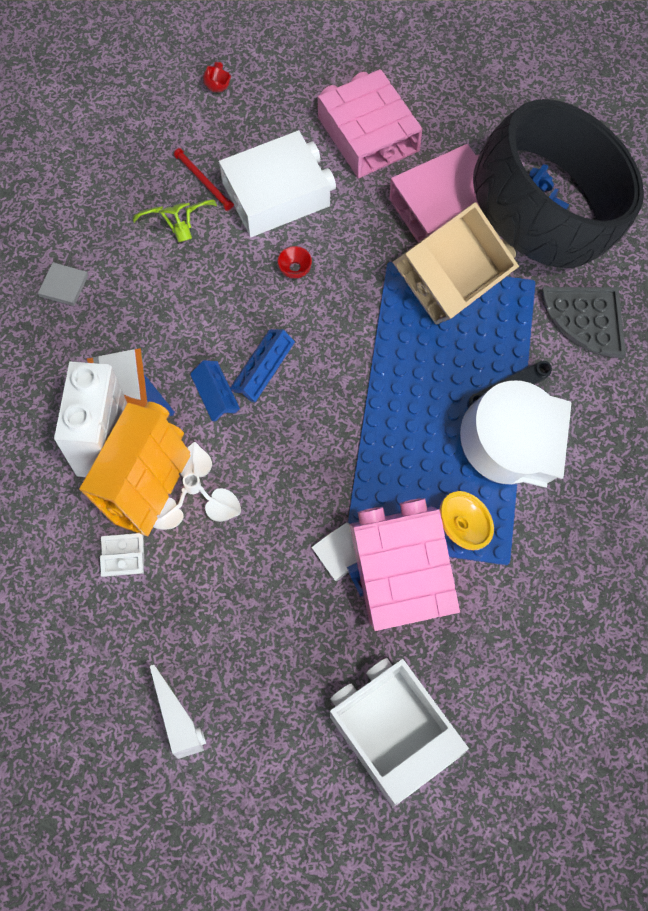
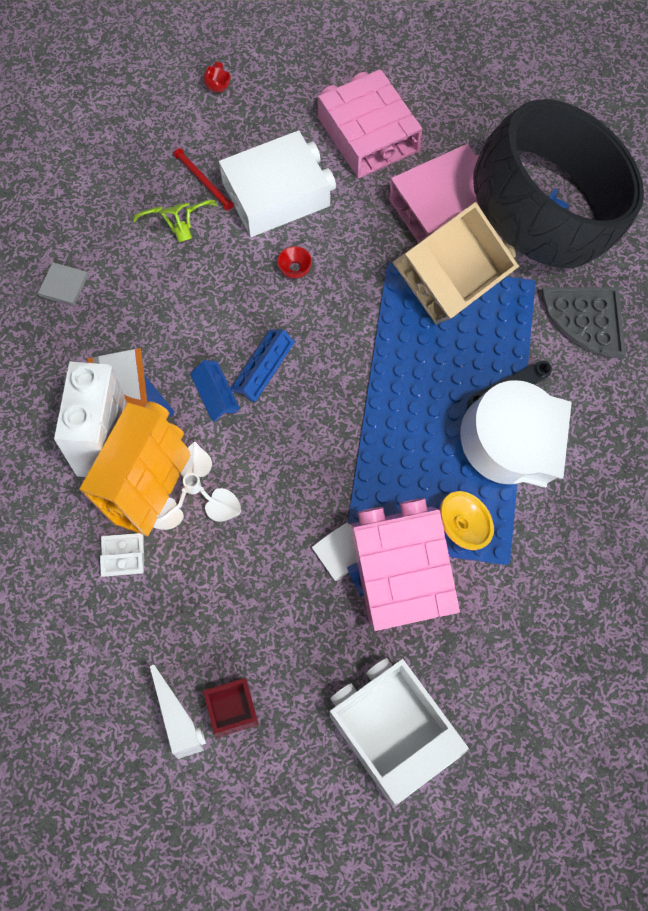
blue hips [529,164,554,192] -> none
none -> dark red piece [203,678,259,738]

